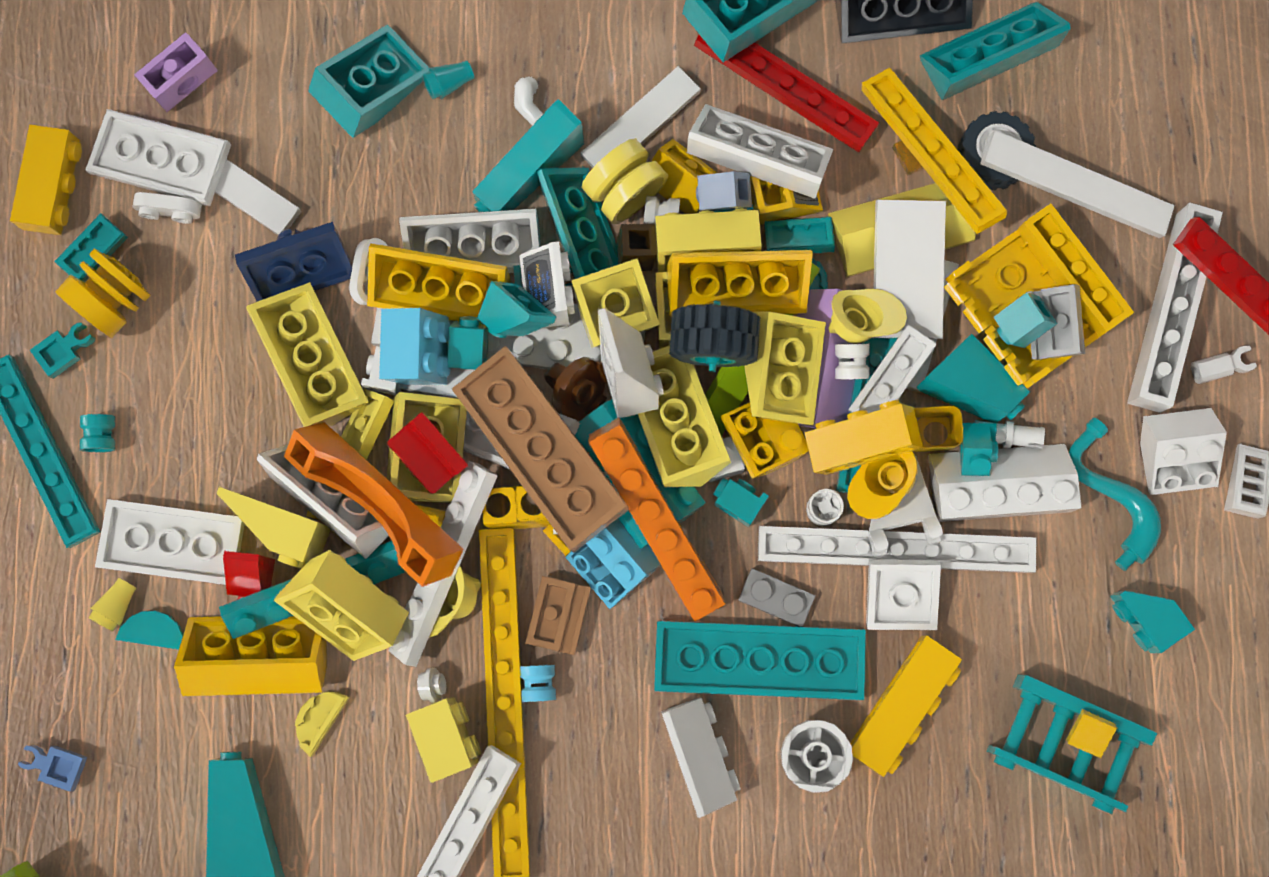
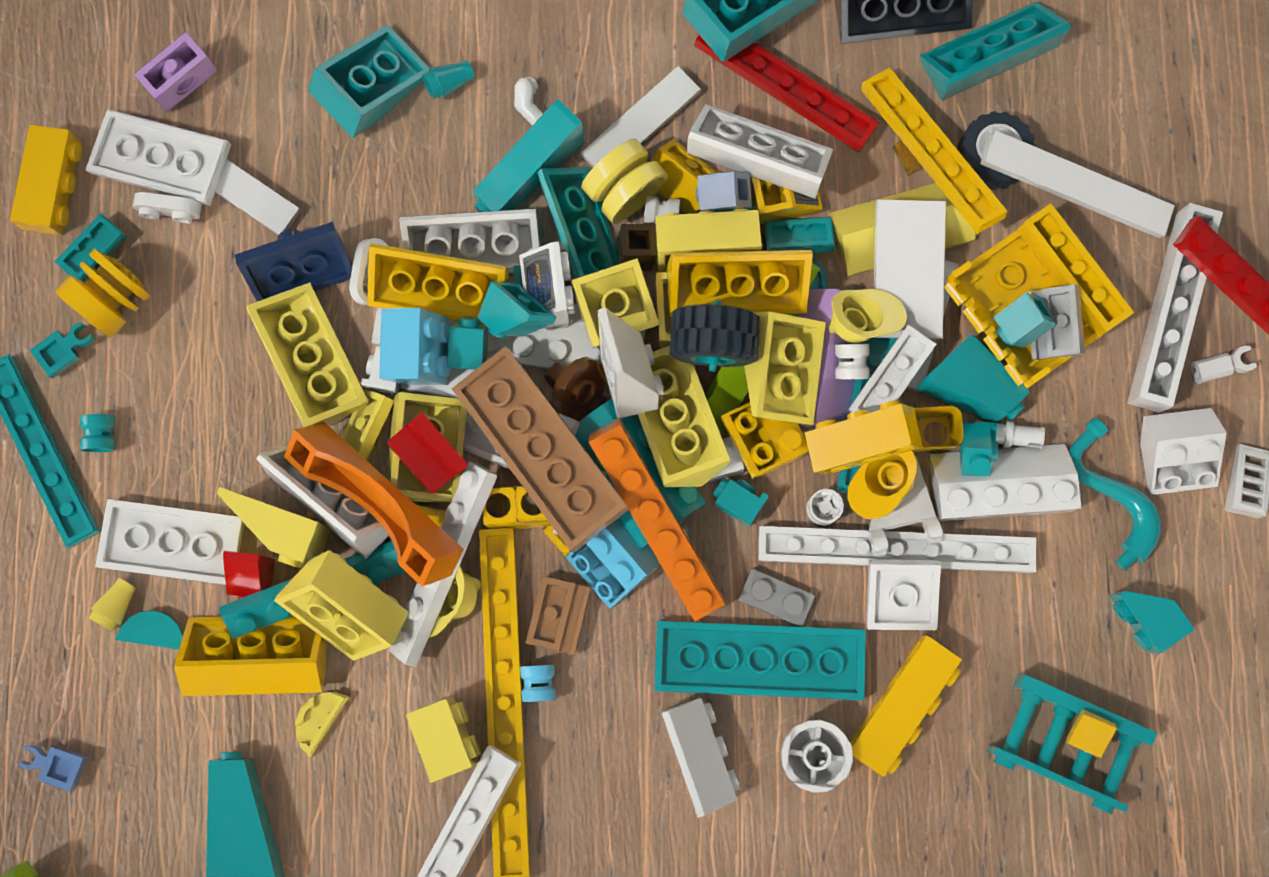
white plate [417,667,446,703] -> none

